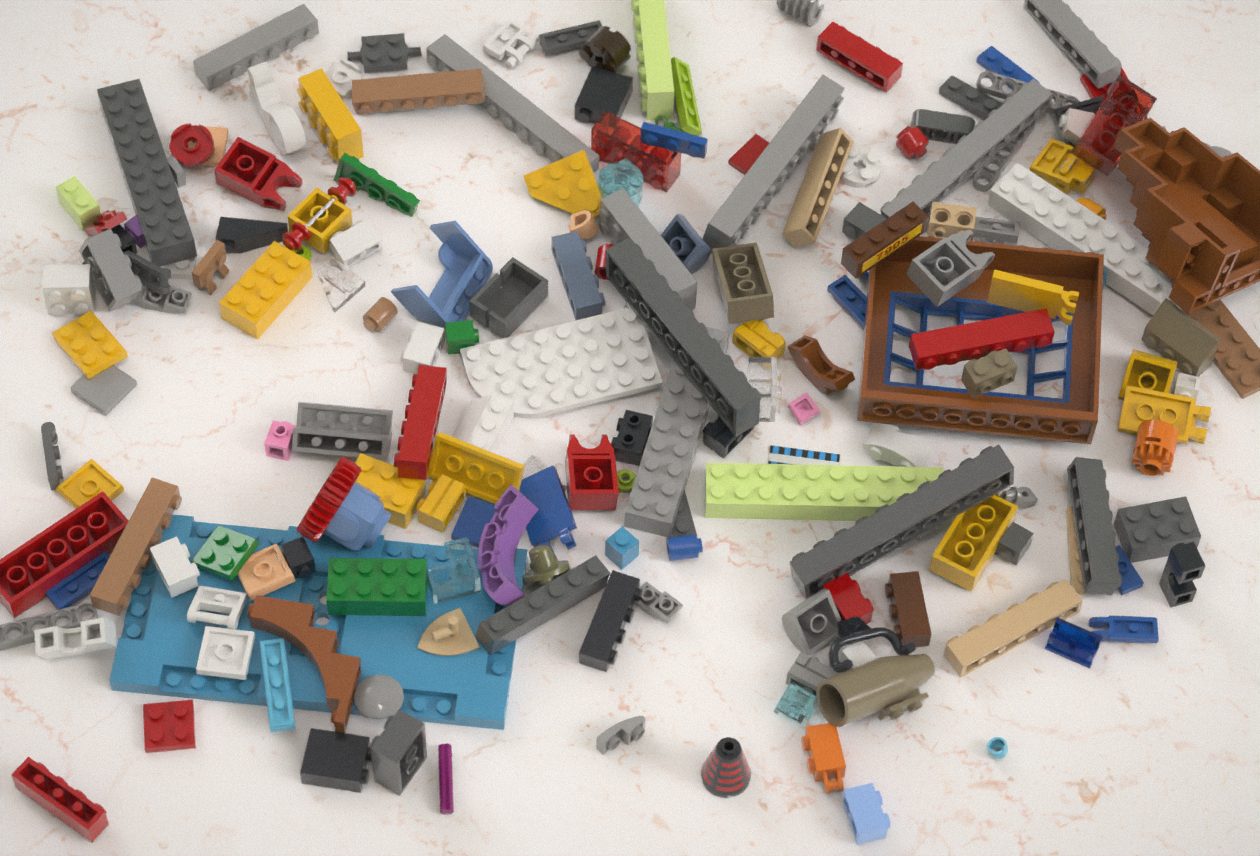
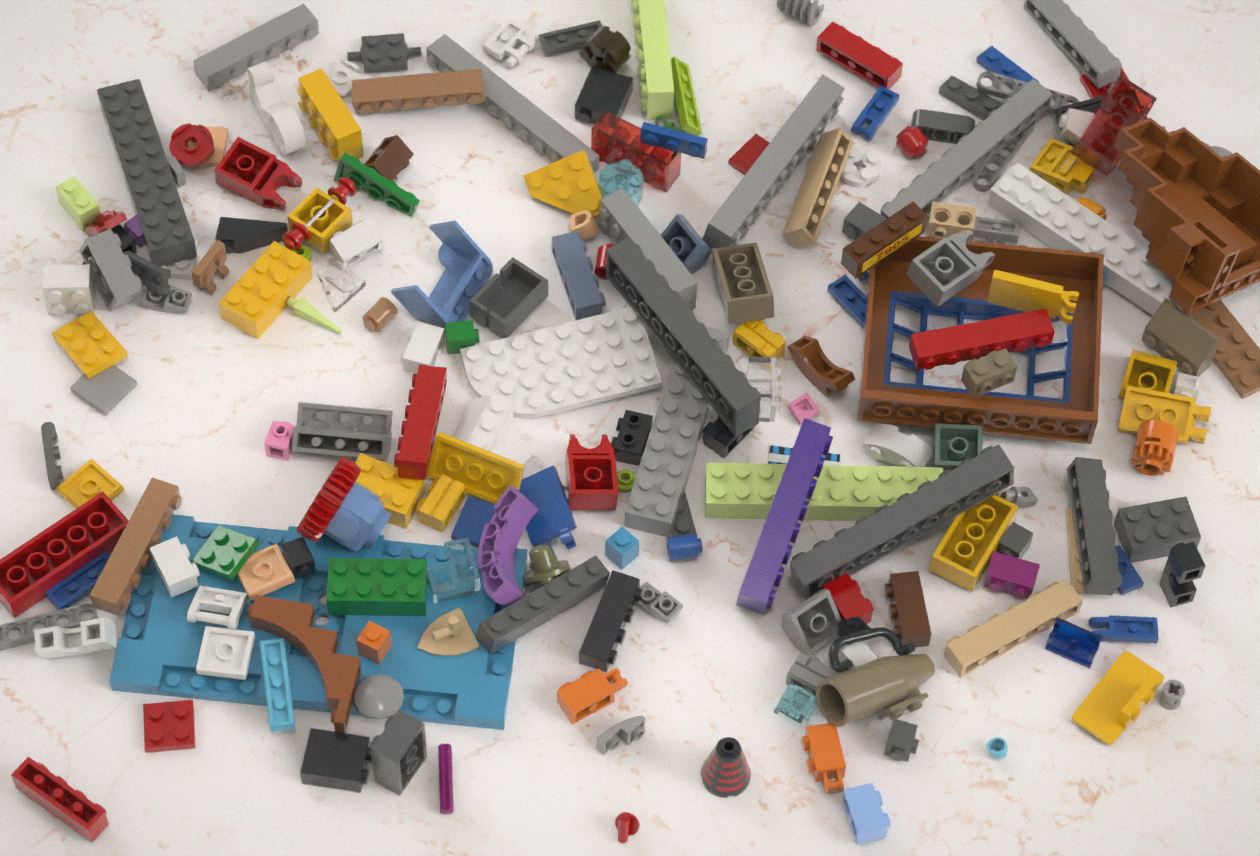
none -> yellowish green piece [287,296,342,334]
none -> orange brick [356,621,392,664]
none -> reddish brown brick [364,135,414,182]
none -> orange brick [557,668,628,725]
none -> red plate [615,812,640,843]
none -> dark purple brick [736,418,833,615]
none -> blue plate [851,86,900,141]
none -> dark grey brick [884,719,919,762]
none -> sand green brick [933,424,983,472]
none -> magenta brick [984,551,1040,599]
none -> yellow bracket [1072,651,1164,745]
none -> light grey bush [1159,679,1185,710]

